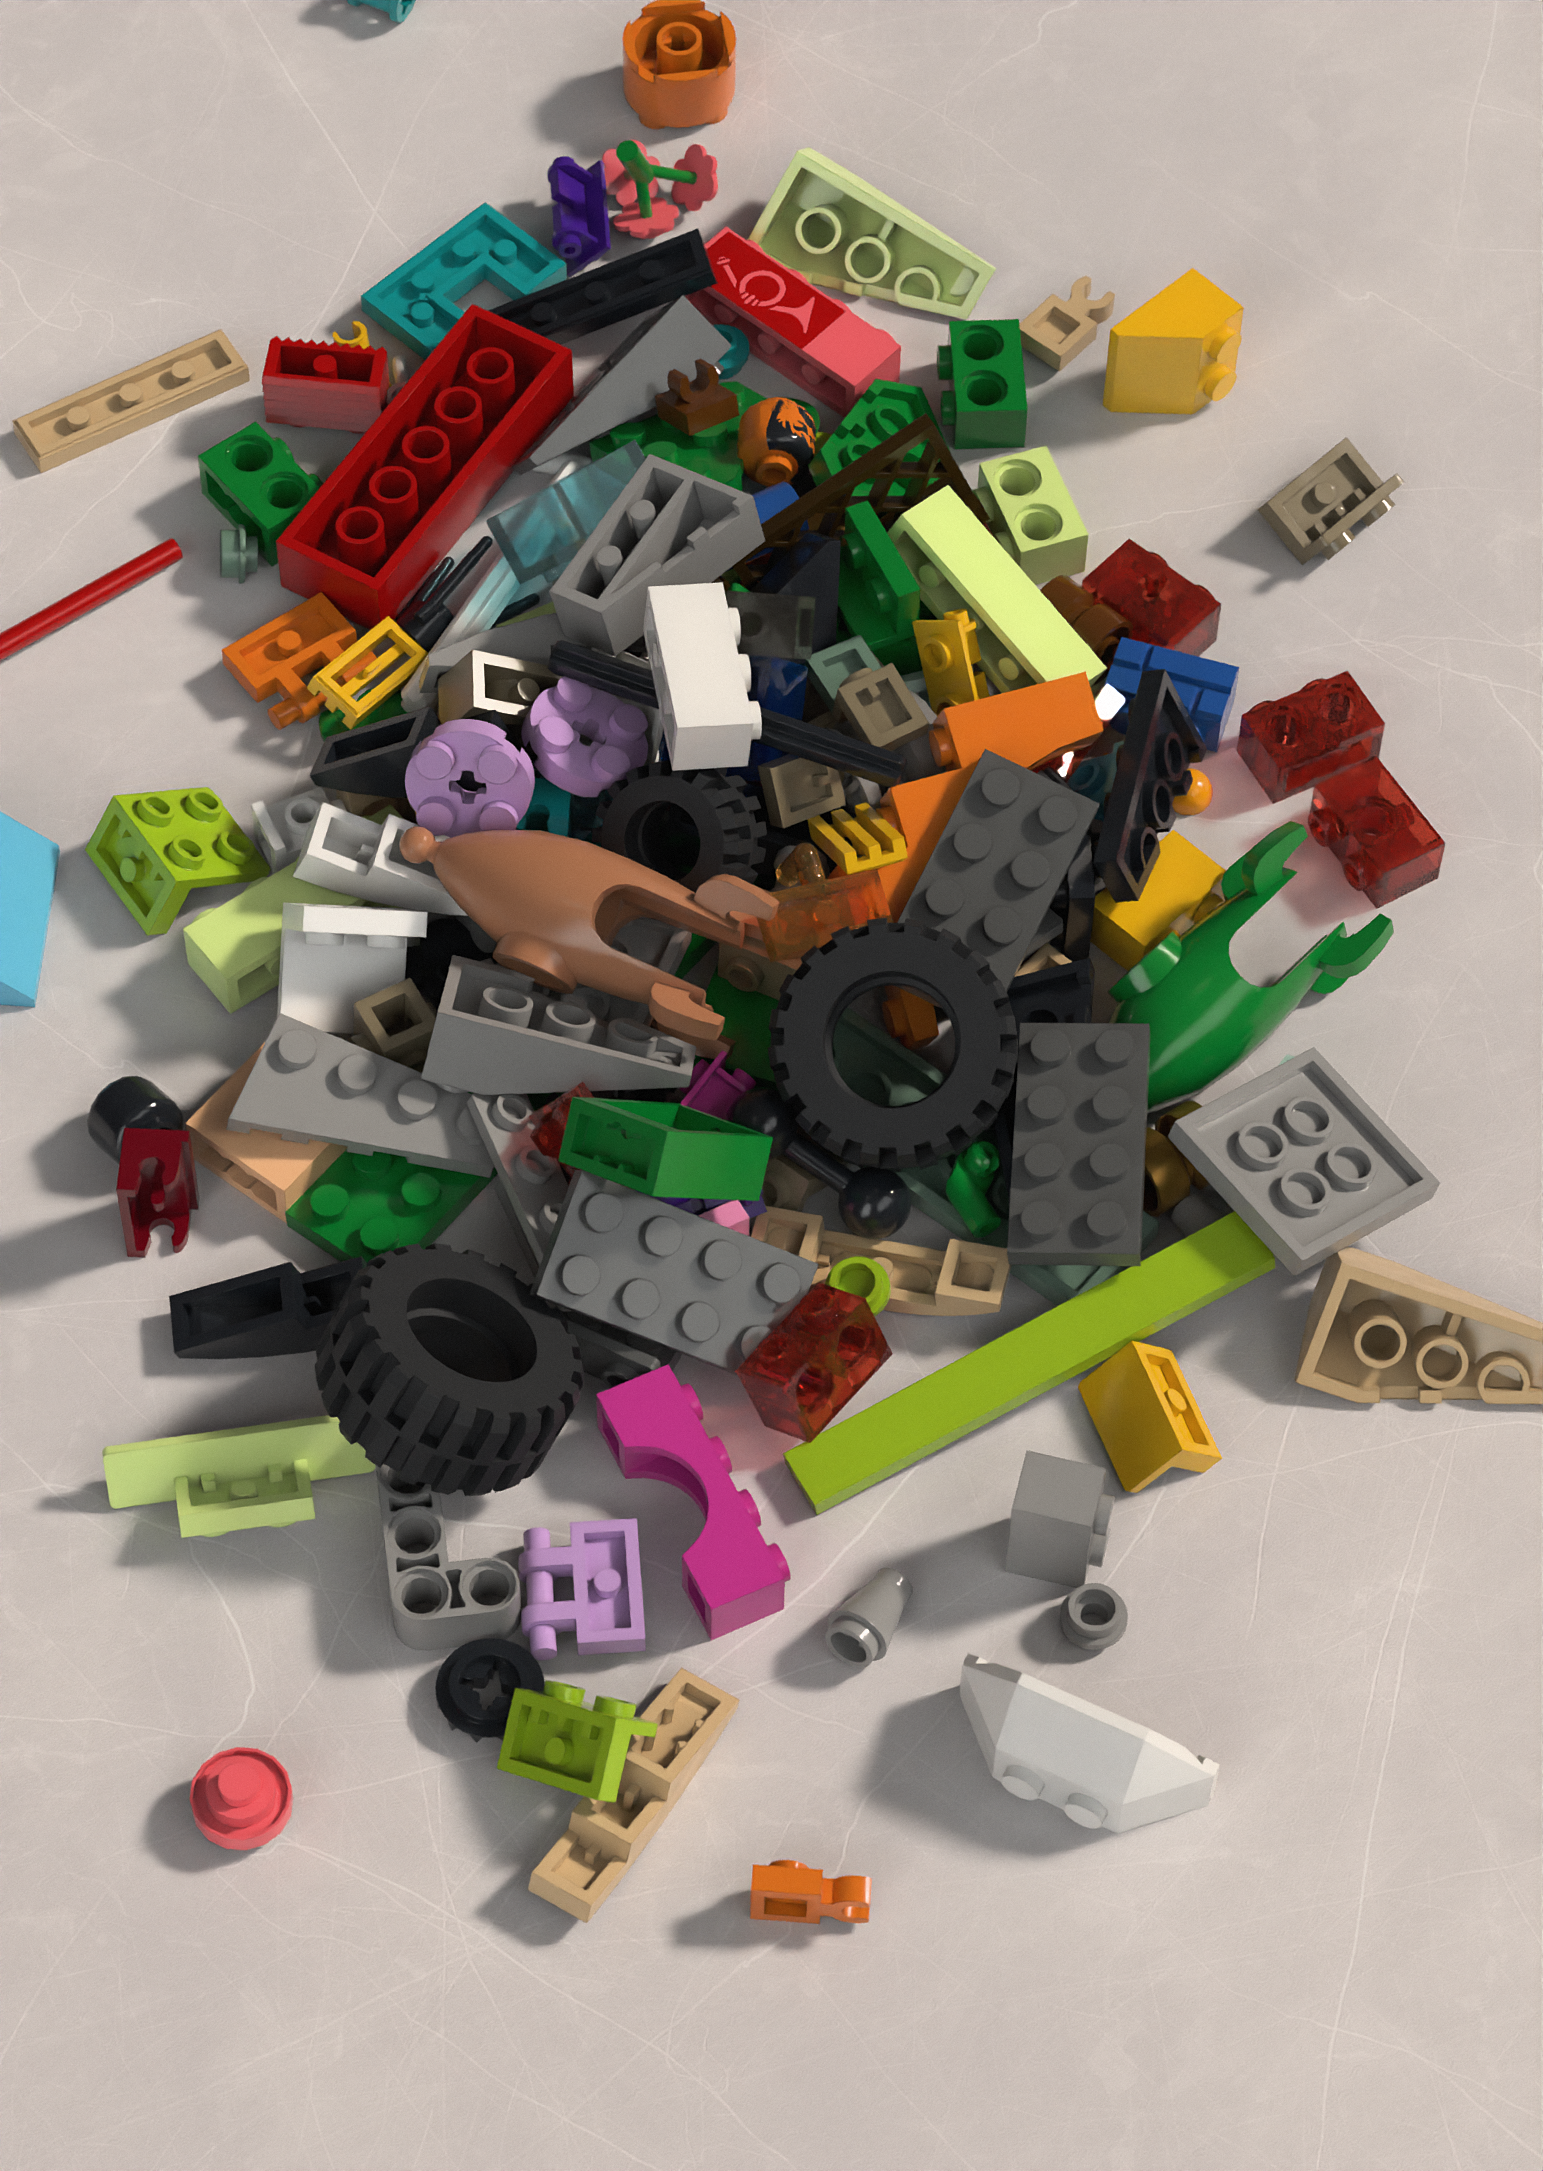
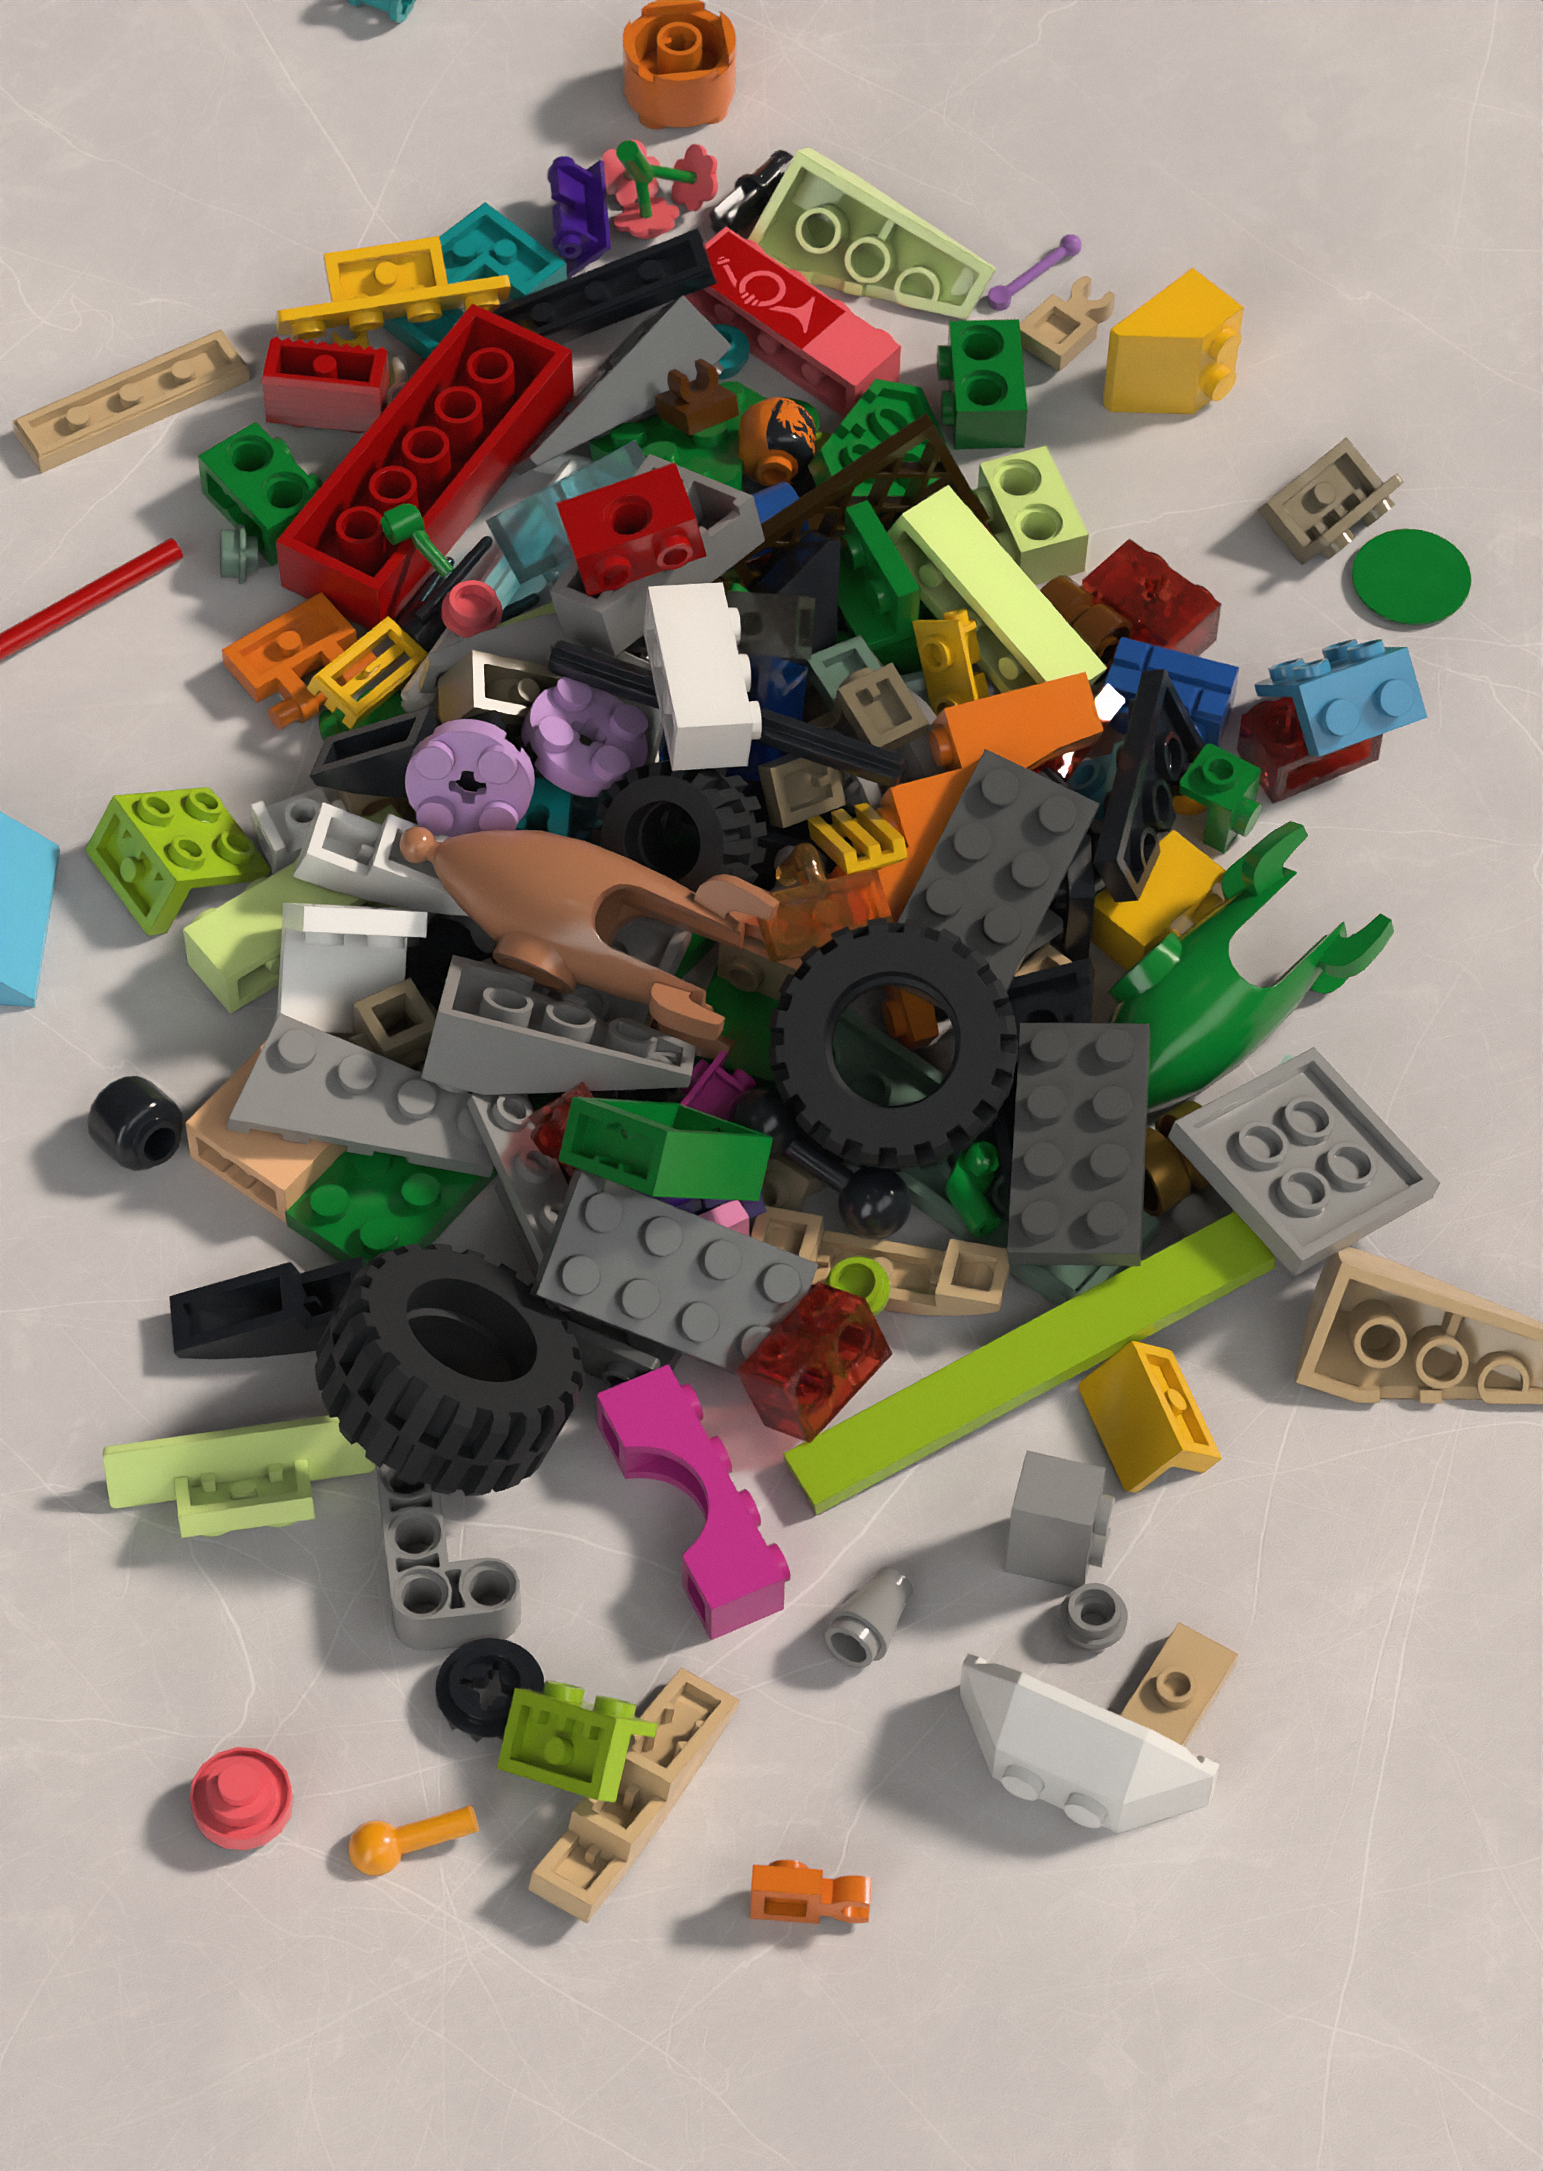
dark red hinge [116,1128,200,1258] -> none
lavender plate [518,1518,646,1660] -> none
clear red brick [1307,755,1445,909] -> none
none -> yellow bracket [276,236,511,341]
none -> light orange bar [348,1805,479,1876]
none -> green hand [380,504,454,578]
none -> coral plate [441,580,503,638]
none -> red brick [556,463,707,597]
none -> black axle [709,150,793,234]
none -> medium lavender hinge [988,234,1082,311]
none -> tan plate [1120,1622,1238,1747]
none -> green bracket [1179,743,1262,854]
none -> dark azure bracket [1254,639,1428,757]
none -> green piece [1352,529,1471,625]

